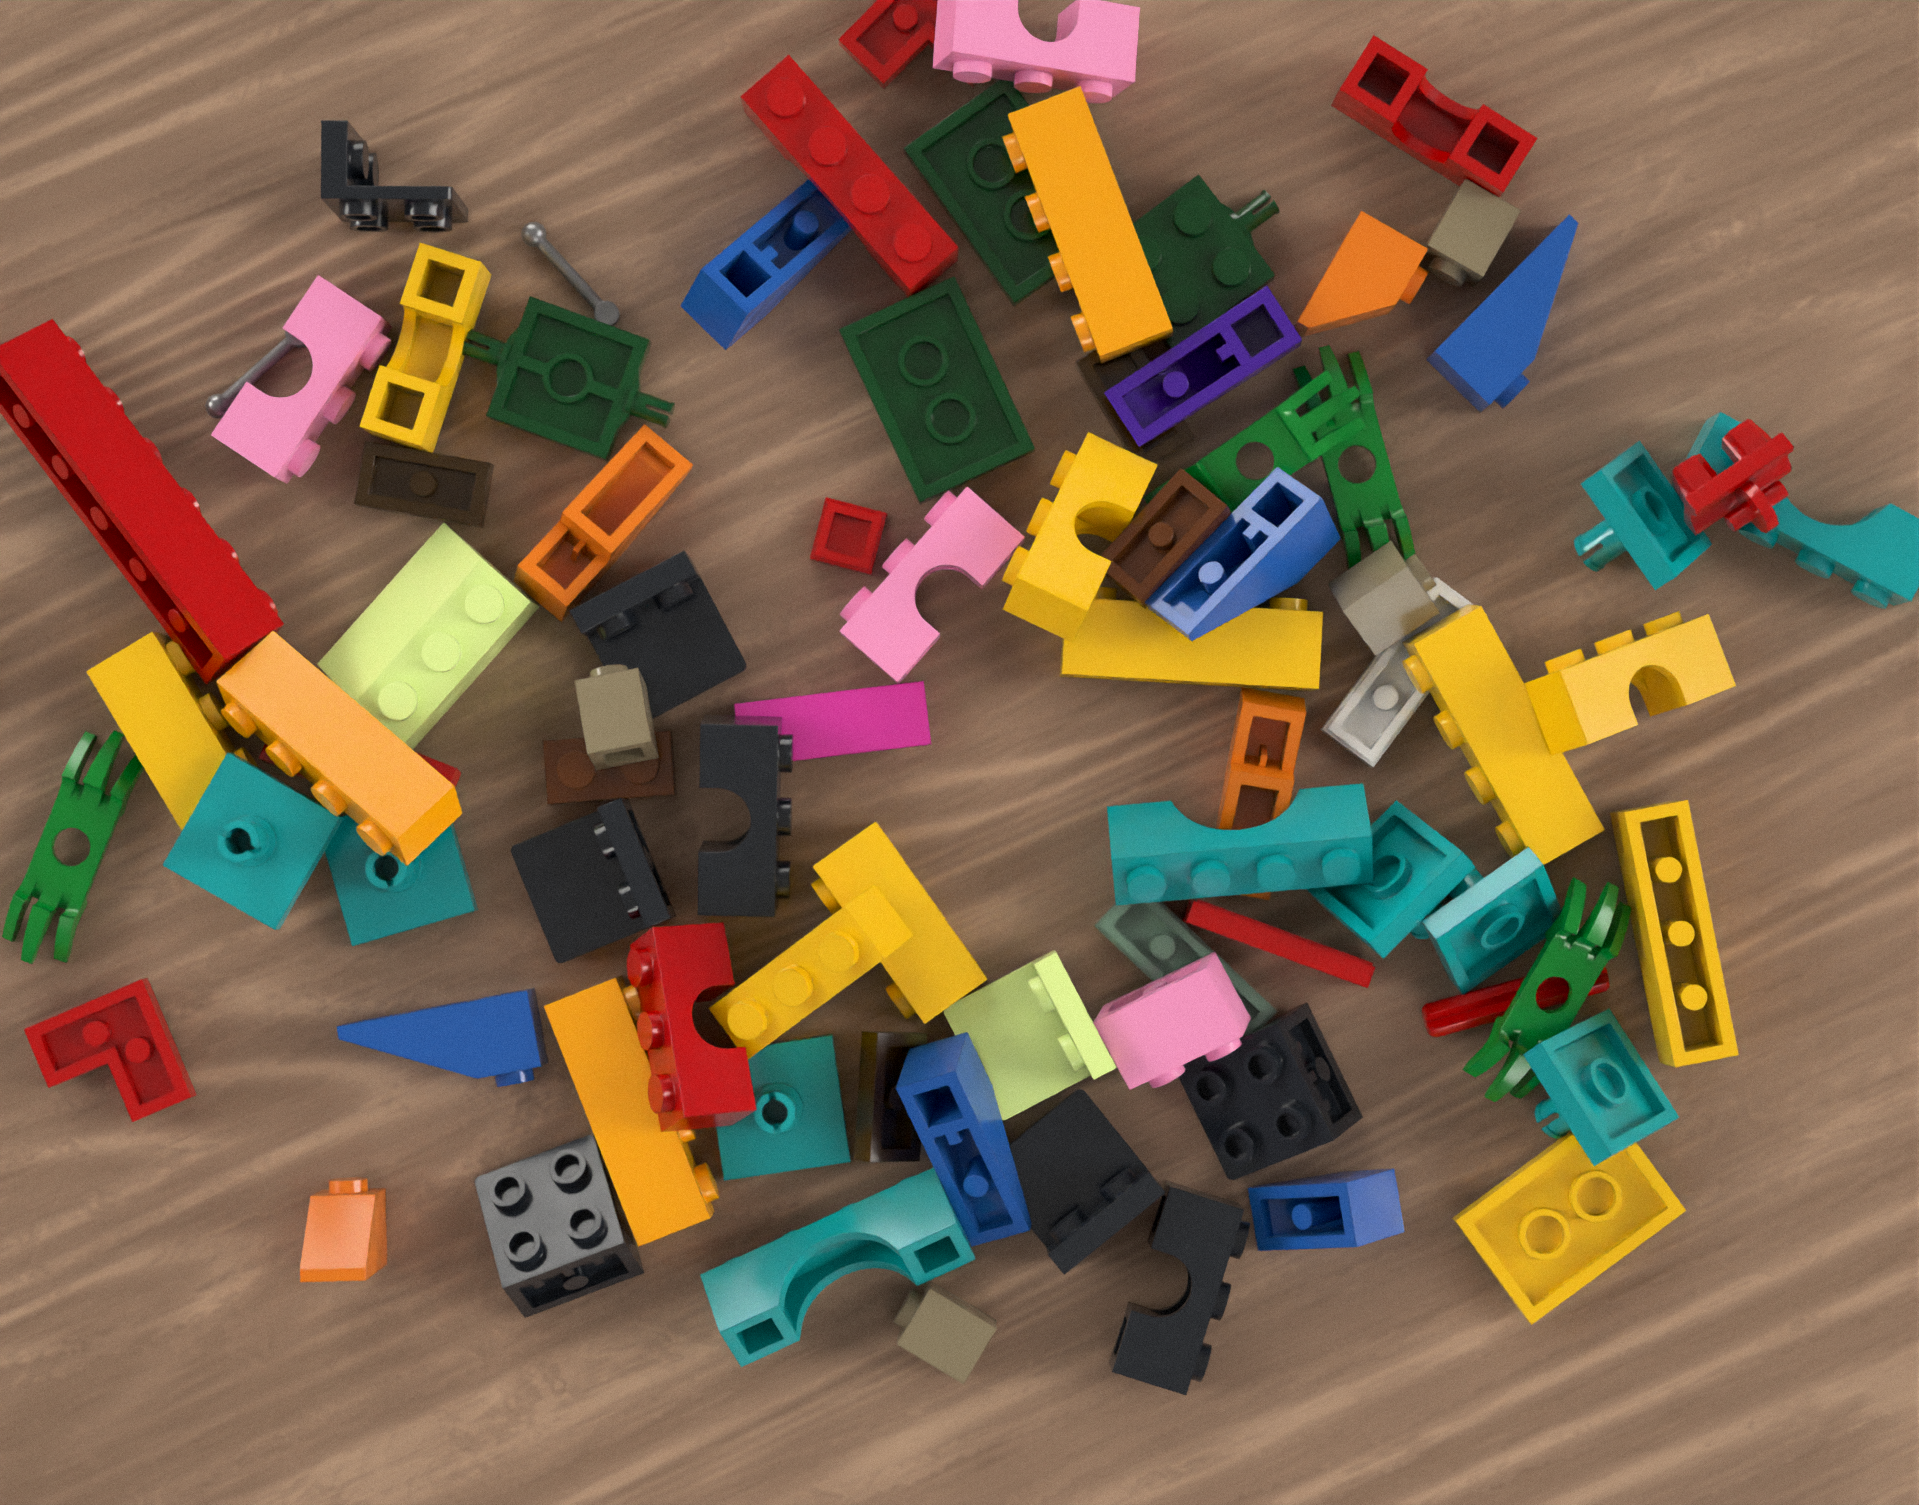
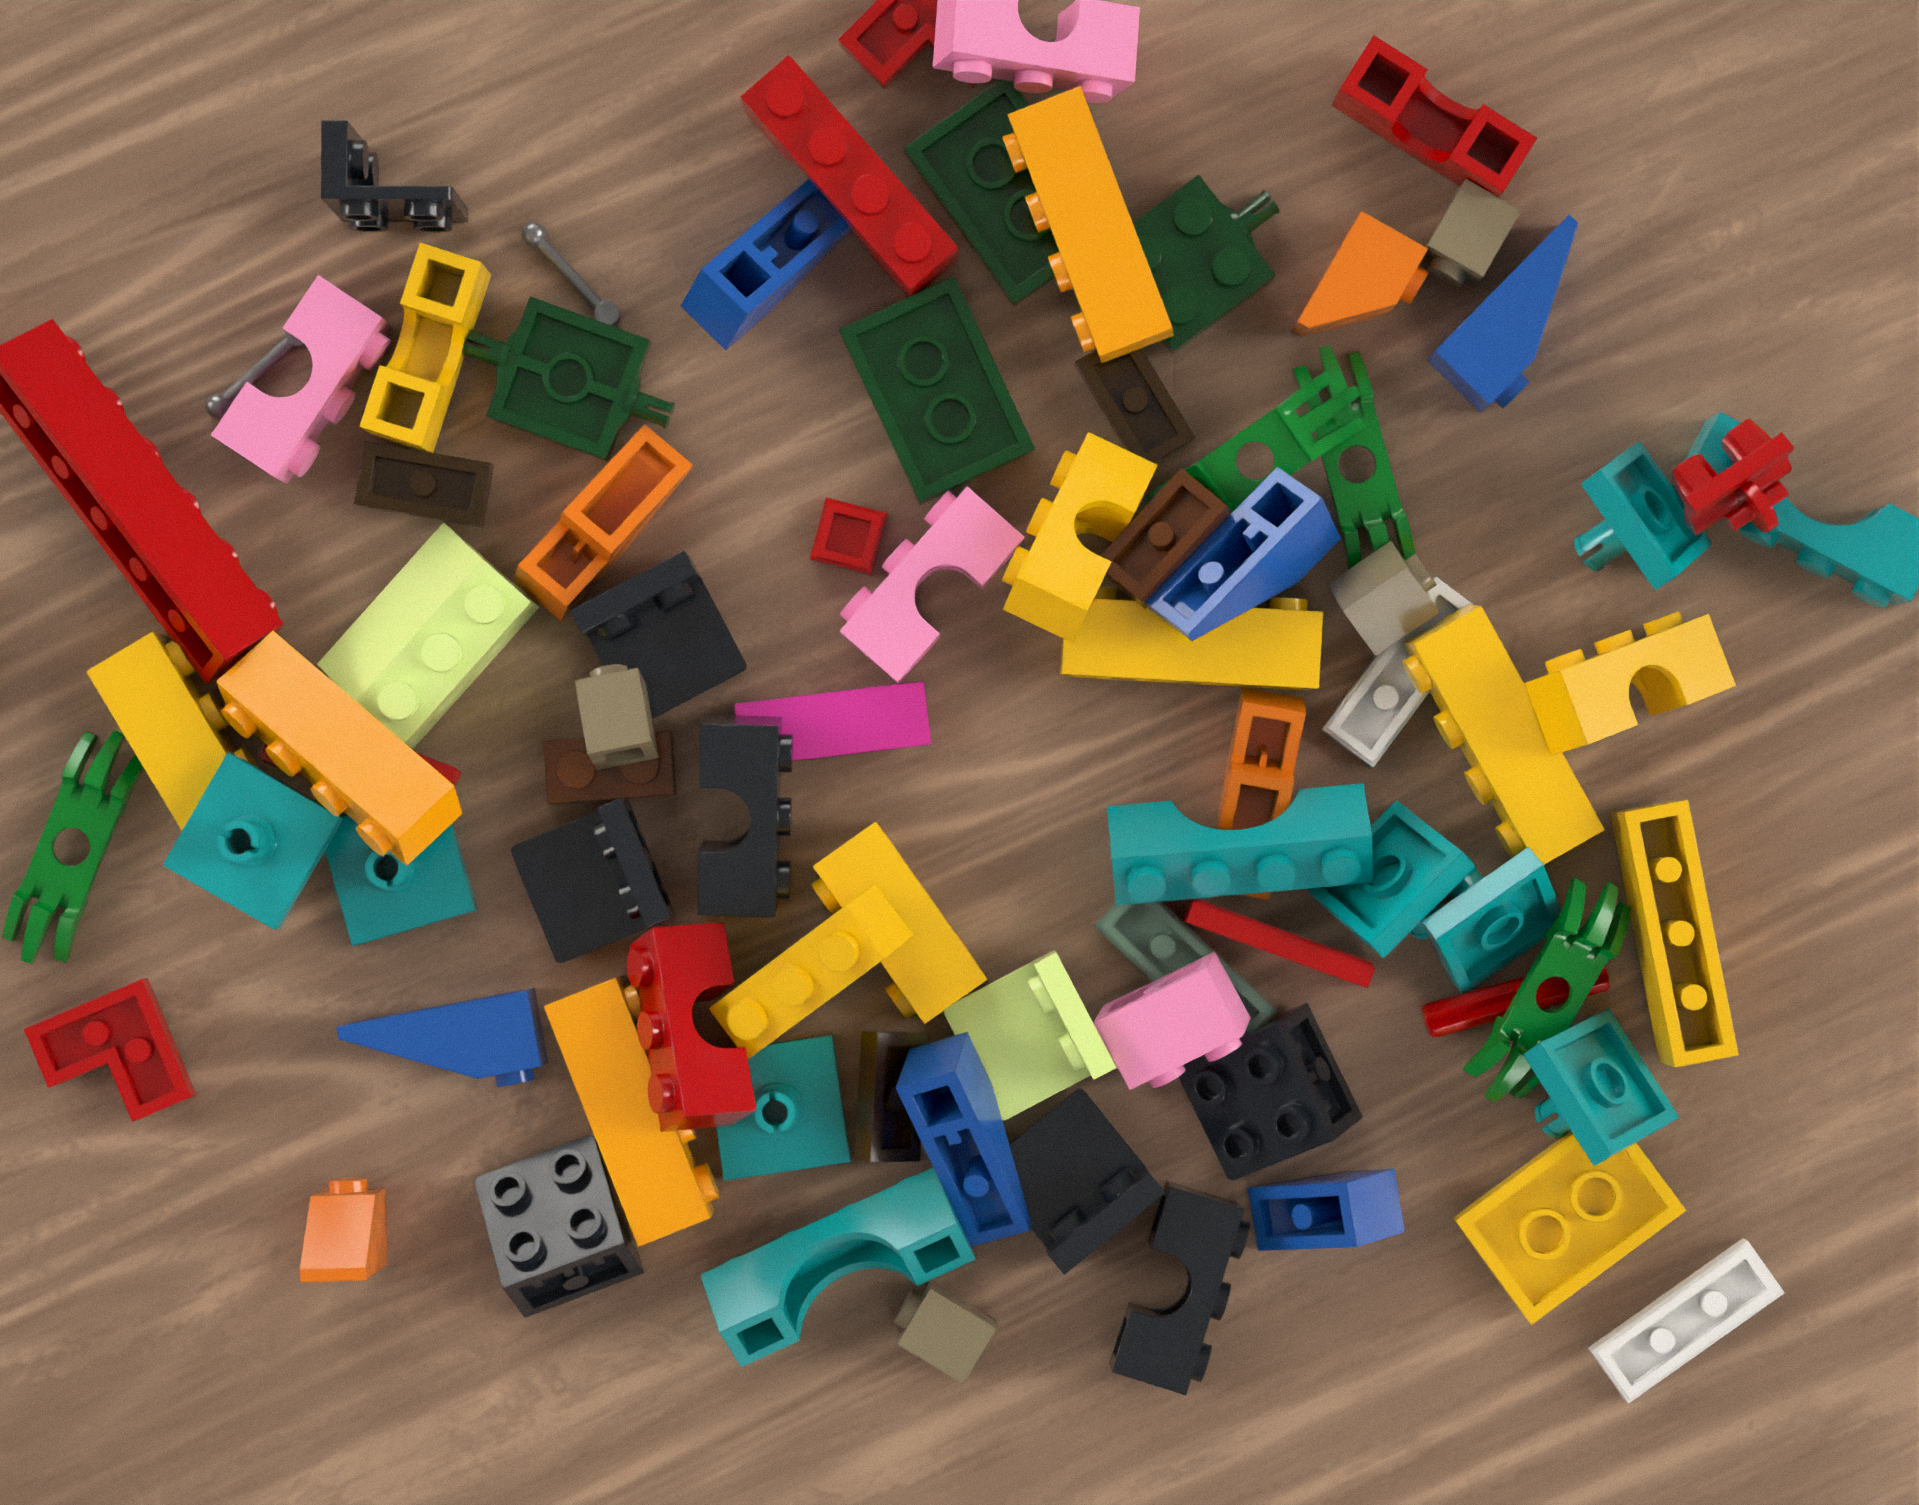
dark purple slope [1104,286,1302,447] -> none
none -> white tile [1588,1238,1785,1404]

